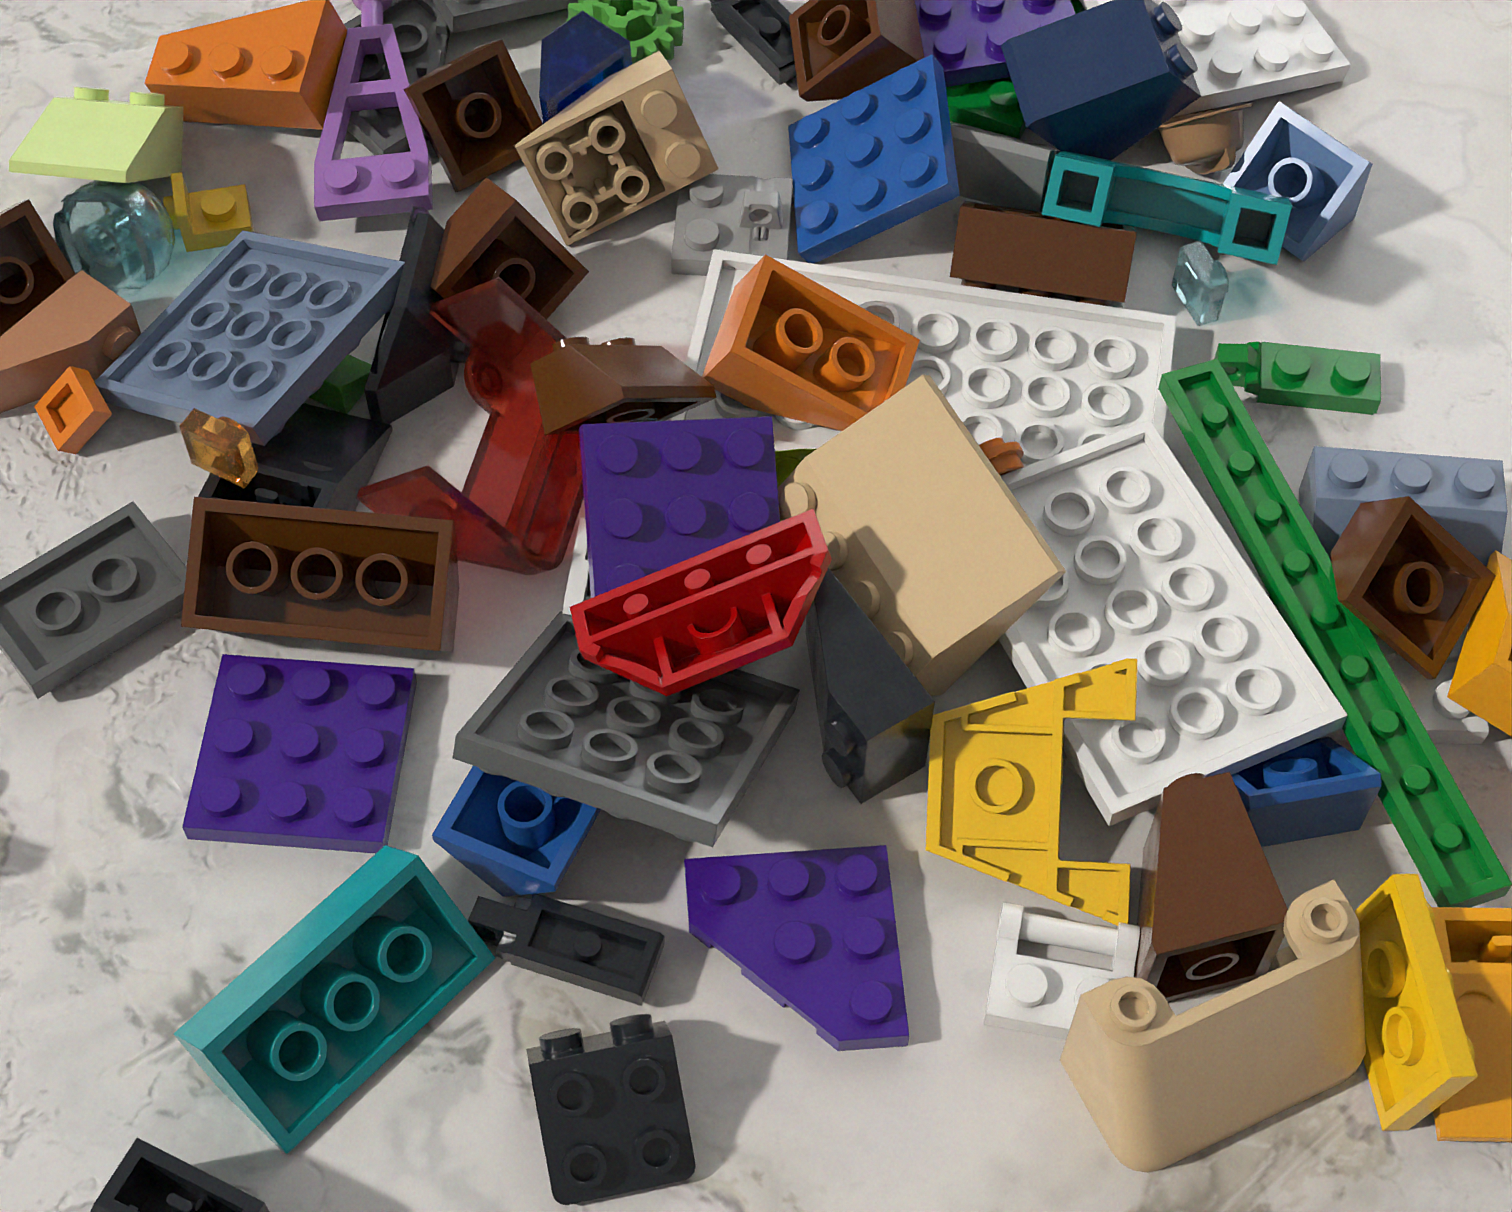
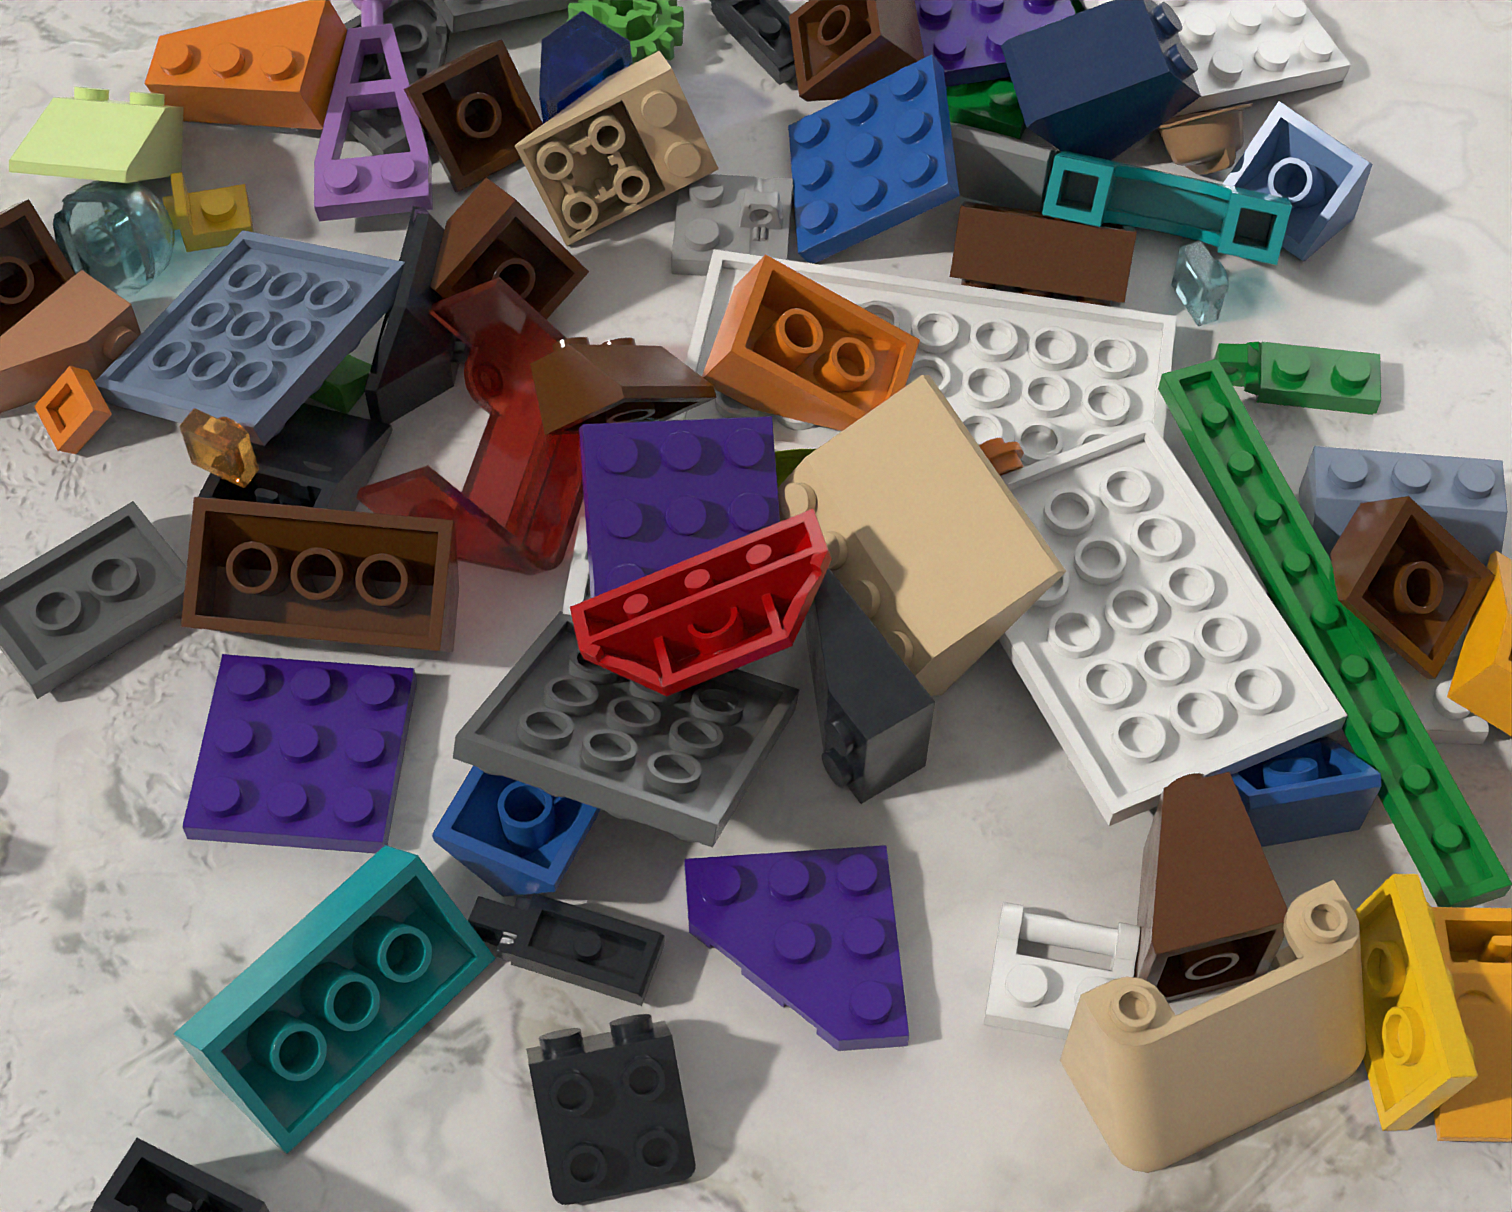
yellow wing [926,658,1138,926] -> none

